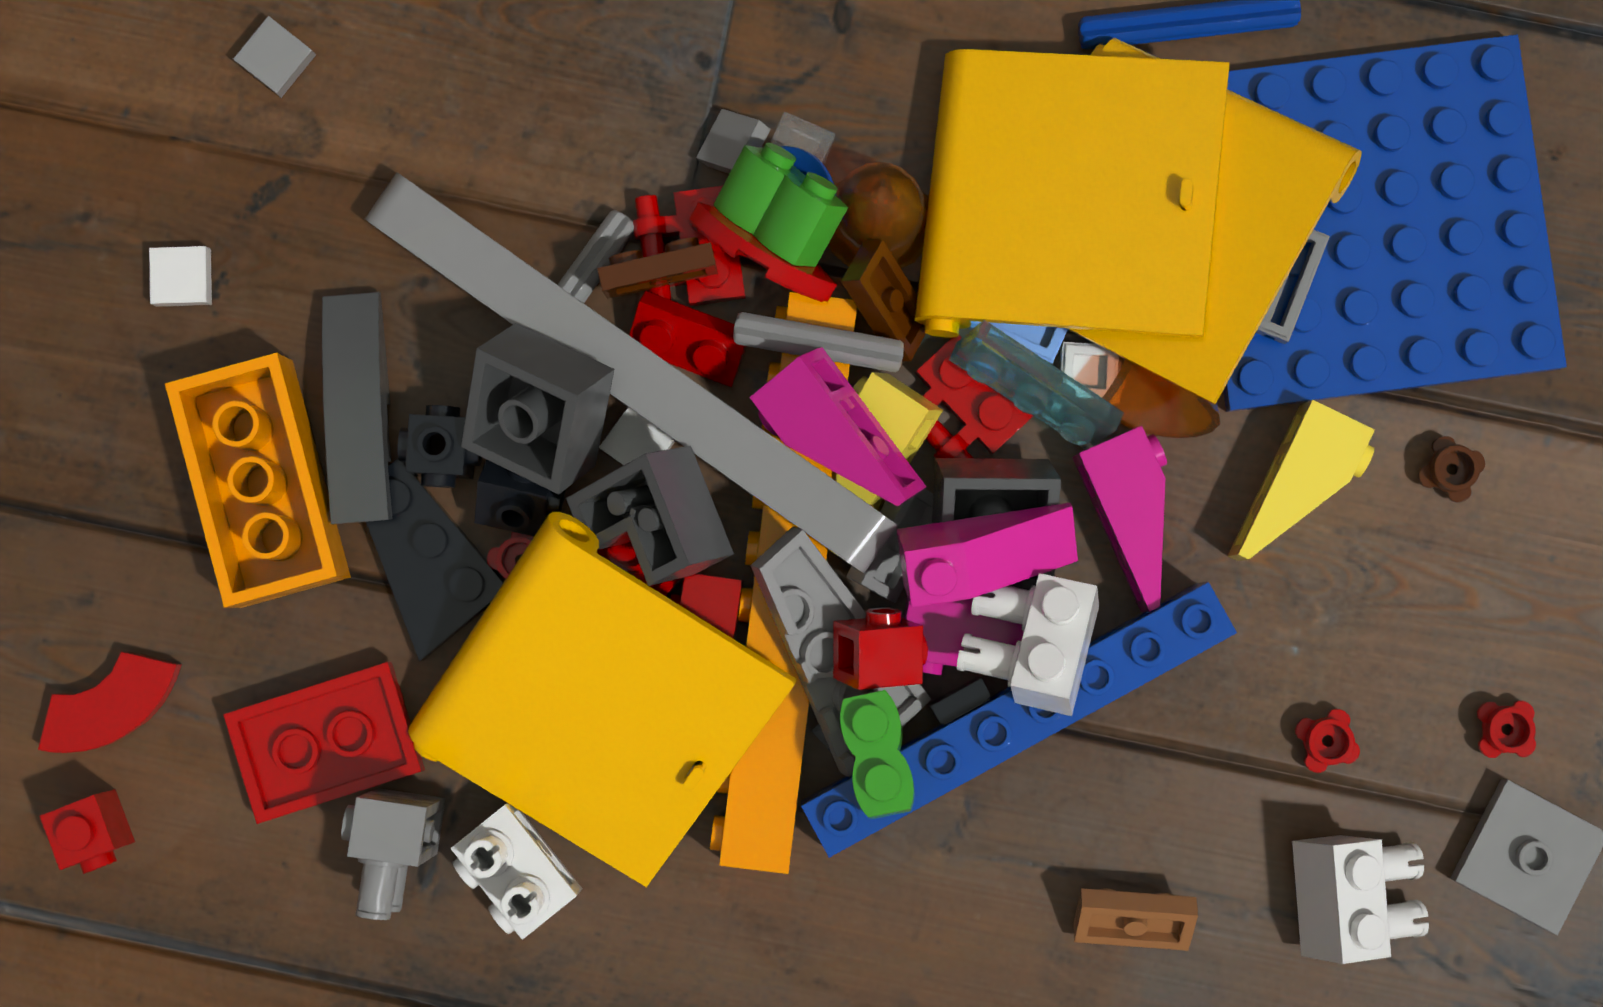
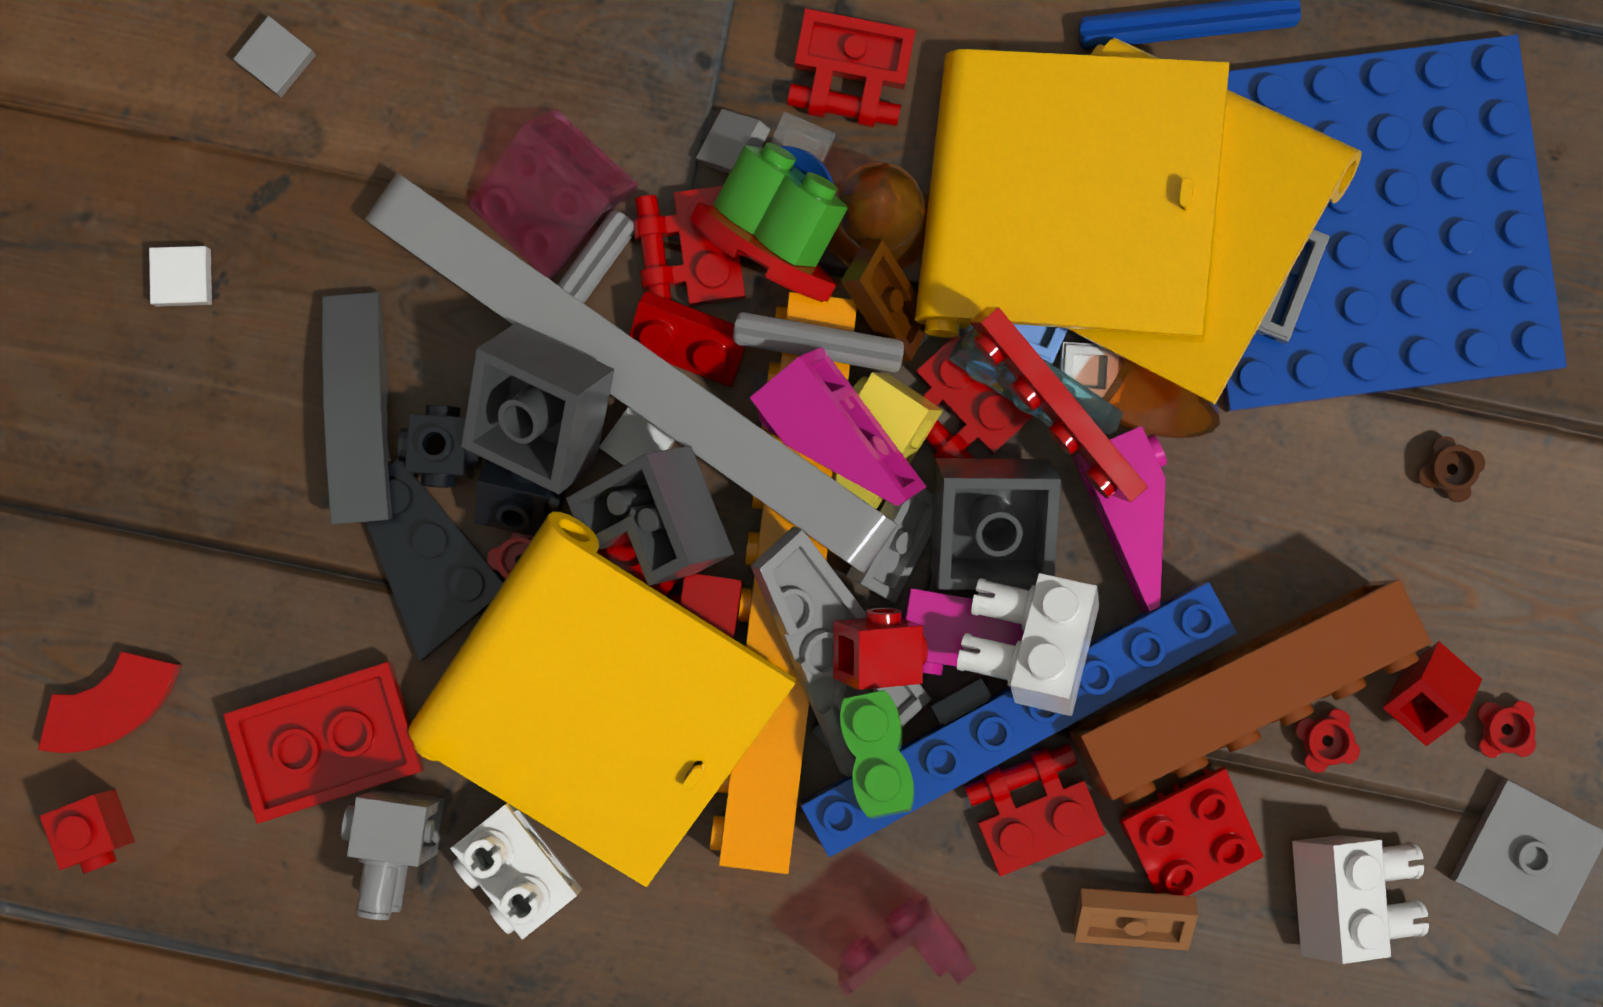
light orange brick [165,353,351,608] -> none
reddish brown plate [597,237,718,299] -> none
dark pink slope [896,503,1078,608] -> none
light yellow slope [1228,400,1375,561] -> none
none -> clear pink bracket [470,109,638,278]
none -> red plate [787,8,916,128]
none -> clear pink bracket [838,897,977,996]
none -> red plate [963,743,1106,877]
none -> red plate [969,307,1148,502]
none -> dark orange brick [1067,579,1432,804]
none -> red hinge [1118,766,1263,896]
none -> red brick [1383,641,1483,747]

